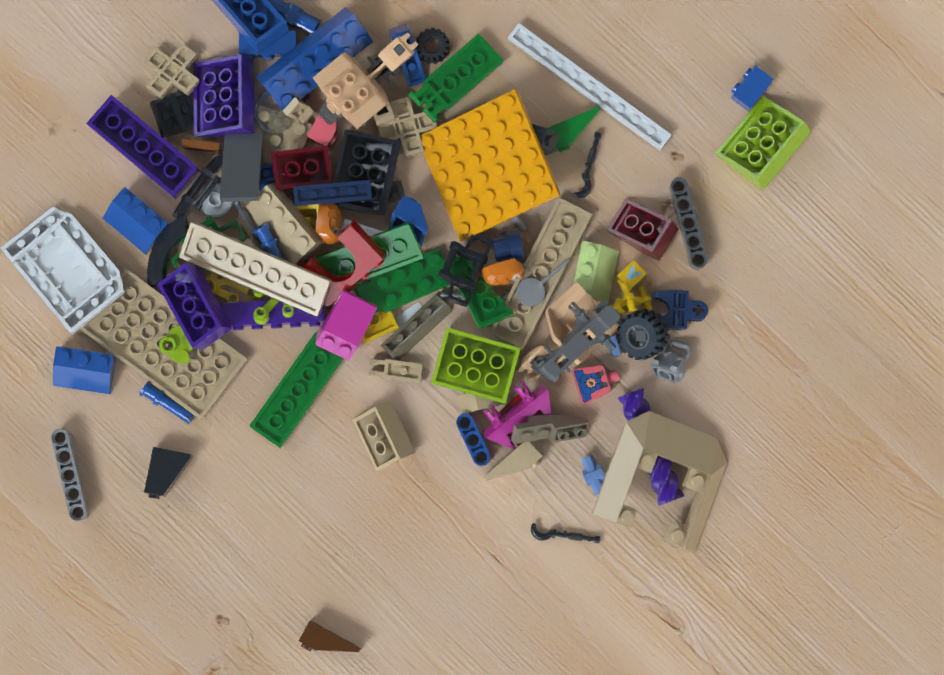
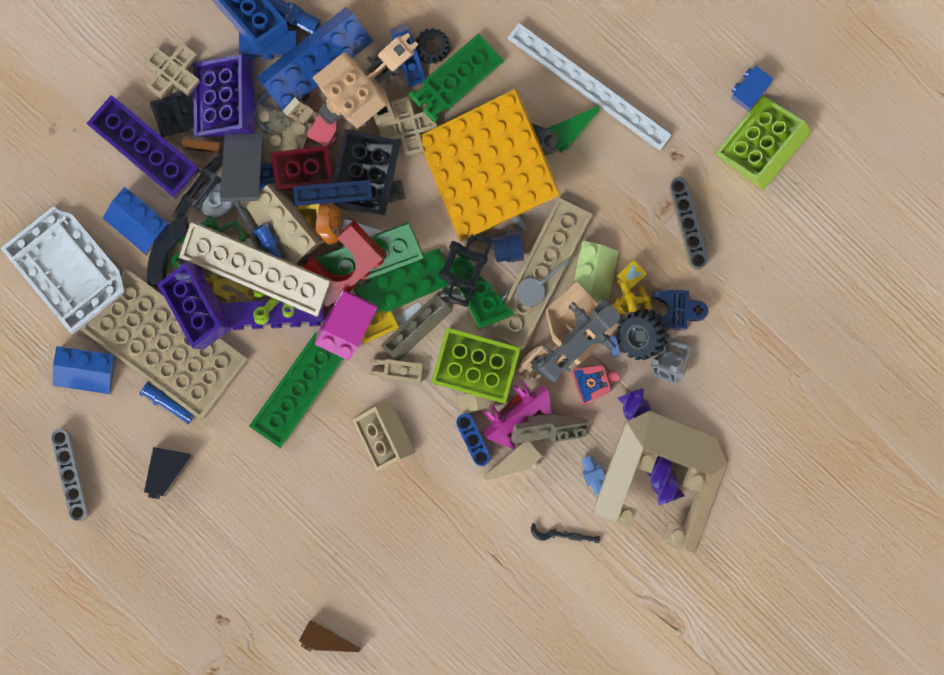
lime plate [159,325,194,364] -> none
blue slope [388,195,428,247] -> none
orange piece [482,258,525,286] -> none
black piece [573,132,602,198] -> none
dark red slope [607,198,679,261] -> none

